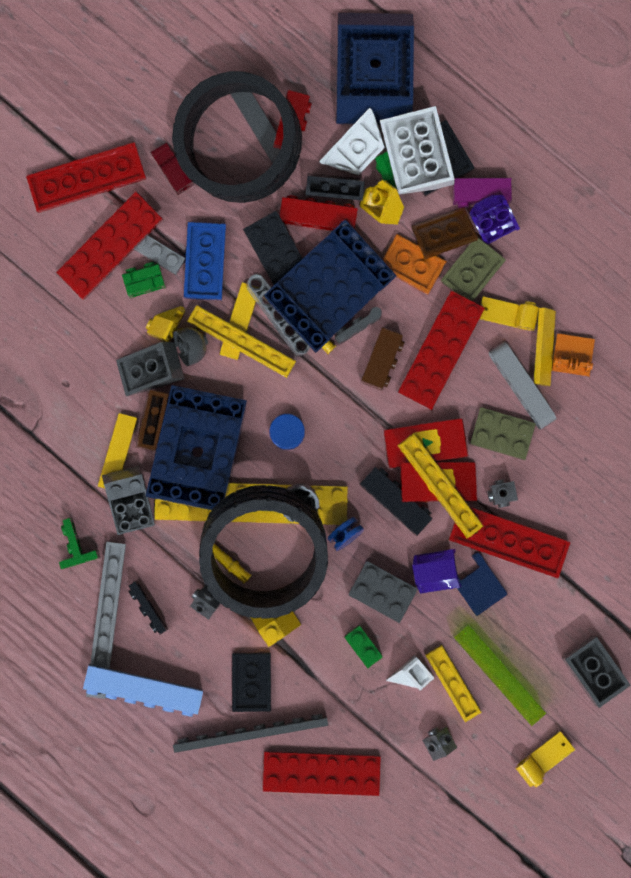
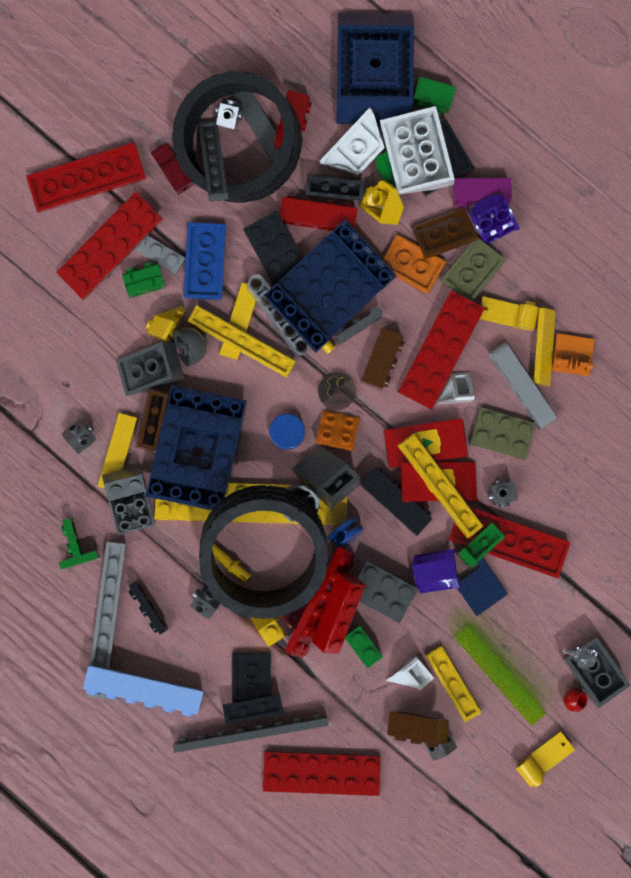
none -> flat silver brick [61,419,96,454]
none -> dark grey plate [198,120,229,202]
none -> brick [215,97,244,129]
none -> black plate [222,694,284,725]
none -> clear pink plate [277,604,307,636]
none -> red plate [284,546,355,658]
none -> dark grey slope [292,445,360,510]
none -> red brick [311,573,366,654]
none -> orange hinge [315,410,360,451]
none -> clear smoke tile [318,372,356,410]
none -> reddish brown brick [387,711,449,747]
none -> green brick [413,77,456,114]
none -> white slope [435,372,475,405]
none -> green bracket [457,523,505,569]
none -> clear piece [562,647,597,670]
none -> red piece [563,688,588,712]

